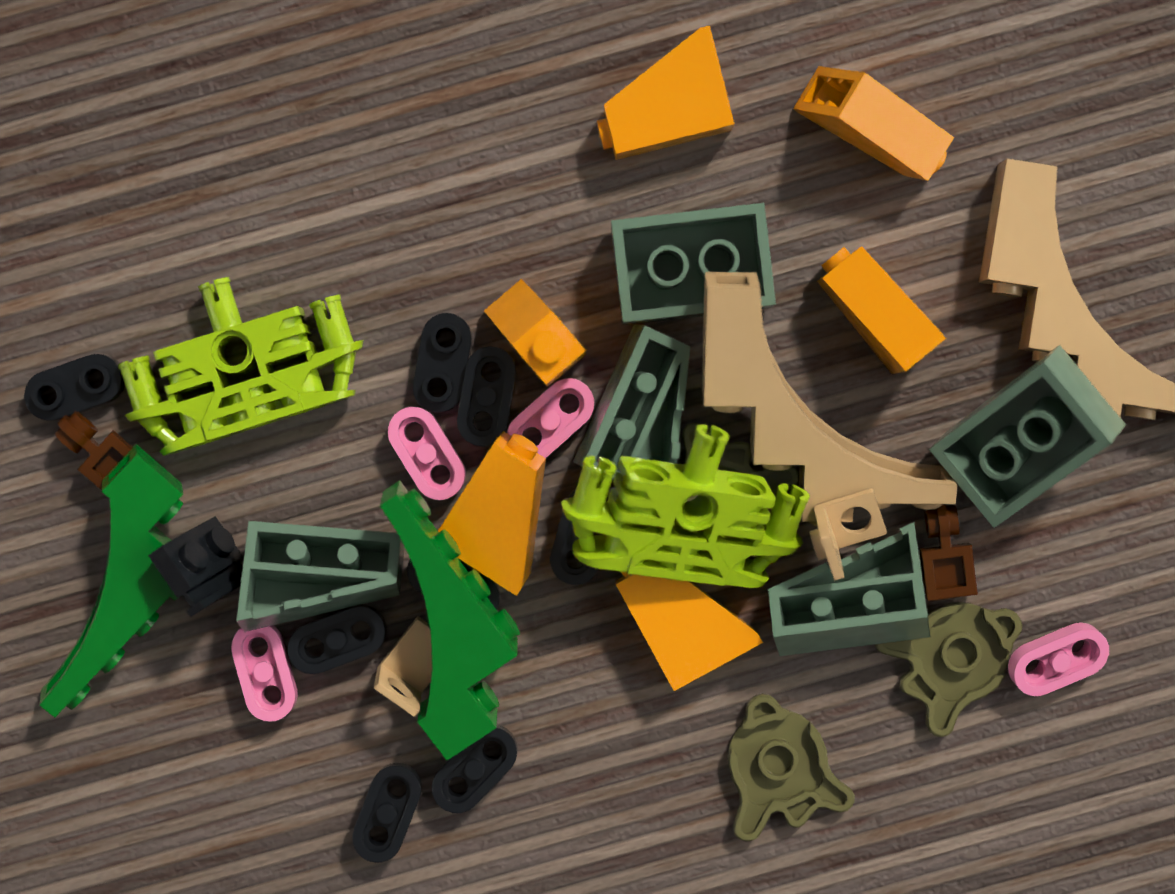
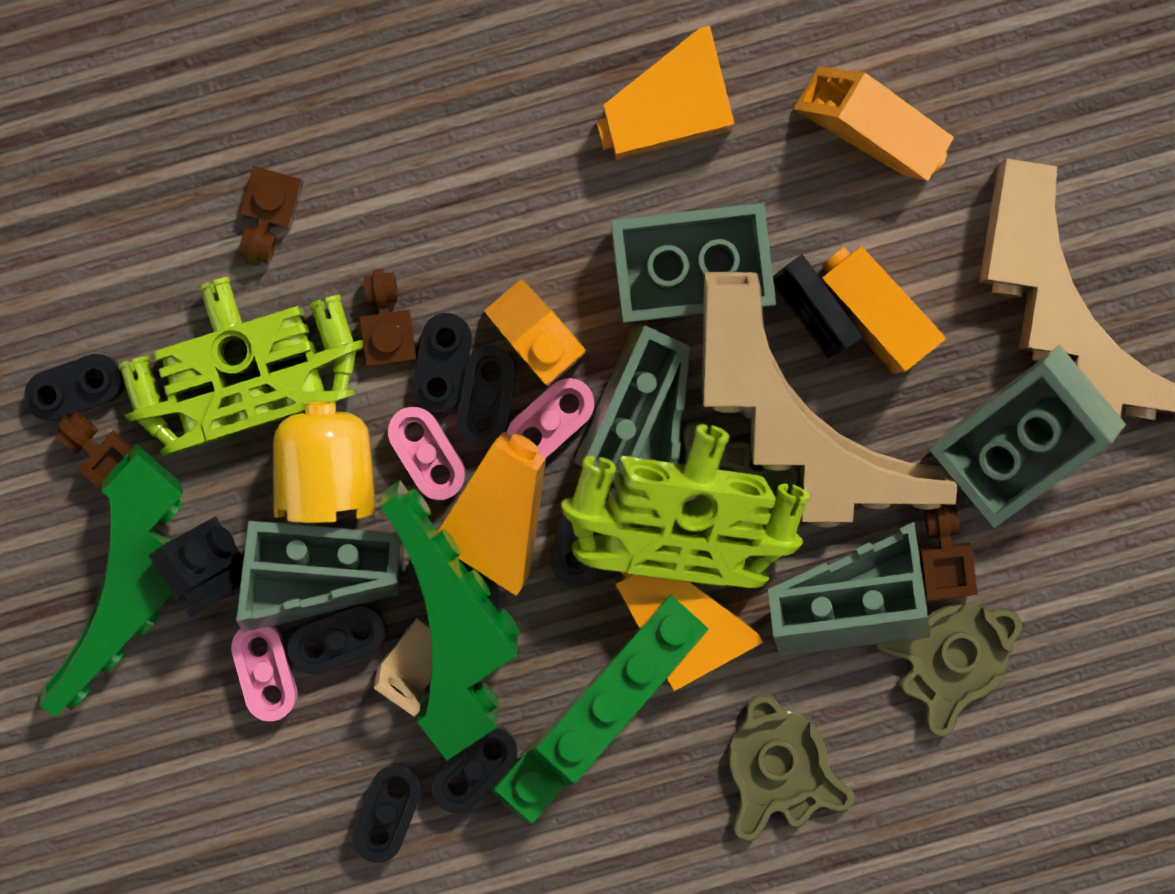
tan bracket [810,489,887,581] -> none
bright pink plate [1008,623,1109,696] -> none
none -> reddish brown plate [239,166,304,266]
none -> yellow cylinder [273,401,376,523]
none -> reddish brown plate [359,268,417,367]
none -> green arch [489,595,709,824]
none -> black plate [773,254,862,359]

